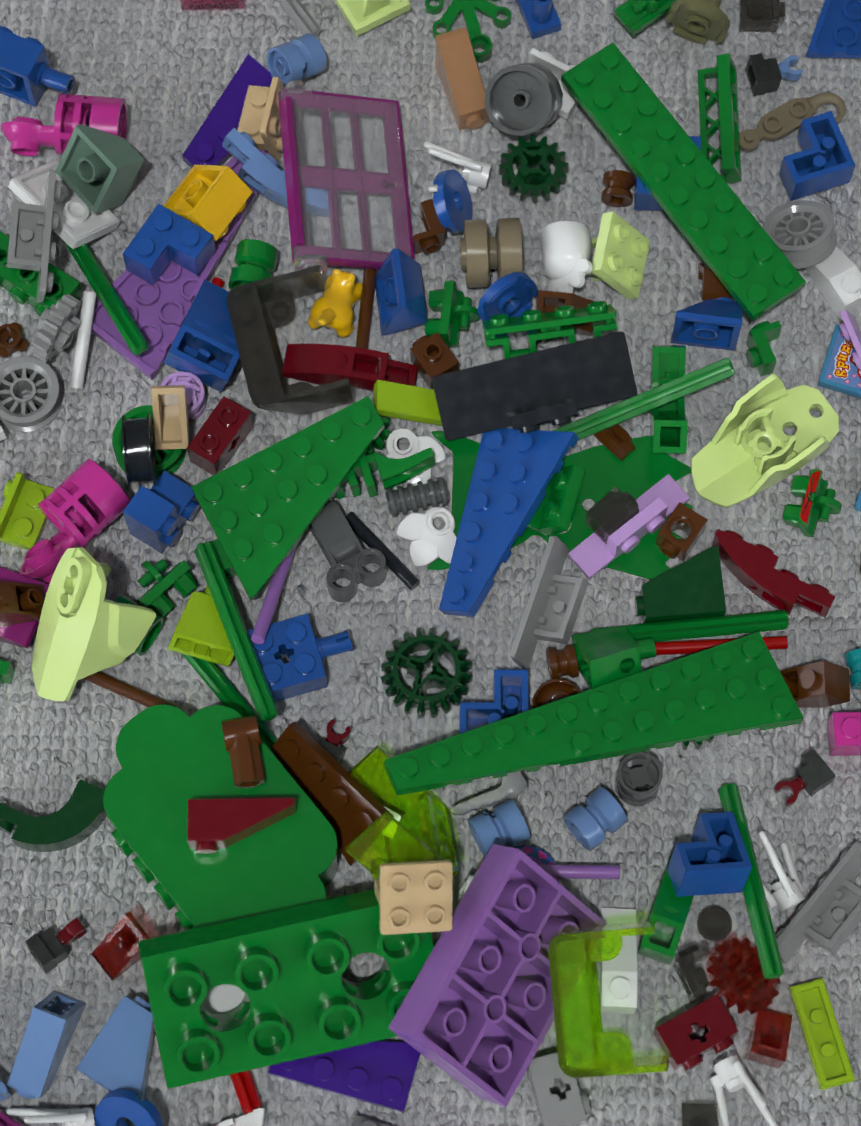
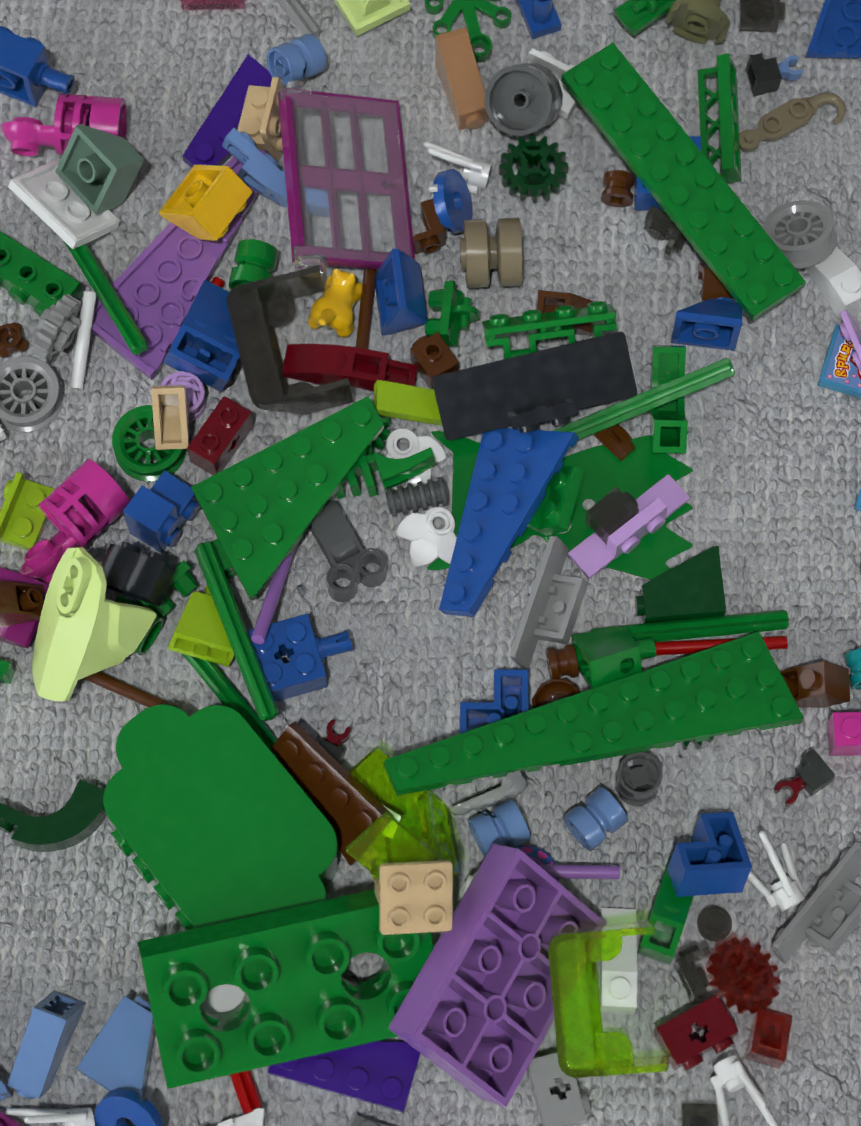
light grey bracket [6,170,61,303] -> none
pearl dark grey piece [25,918,86,974] -> none
clear red slope [91,911,151,980] -> none
black wheel [122,412,157,488] -> none
blue brick [123,203,216,286] -> none
dark red slope [187,798,296,854] -> none
reddish brown piece [222,715,265,788] -> none
black bar [345,512,420,591] -> none
dark green gear [381,627,472,718] -> none
blue tile [477,272,538,321] -> none
white piece [537,221,593,294] -> none
yellowish green plate [586,211,650,299] -> none
reddish brown brick [656,502,708,561] -> none
yellowish green piece [691,373,839,508] -> none
dark red slope [712,529,835,618] -> none
green axle [718,783,784,979] -> none
green bracket [746,321,782,377] -> none
blue brick [779,111,855,201] -> none
green hips [783,469,842,538] -> none
lime tile [788,978,855,1091] -> none
none -> black brick [101,541,176,607]
none -> clear smoke bracket [644,206,687,260]

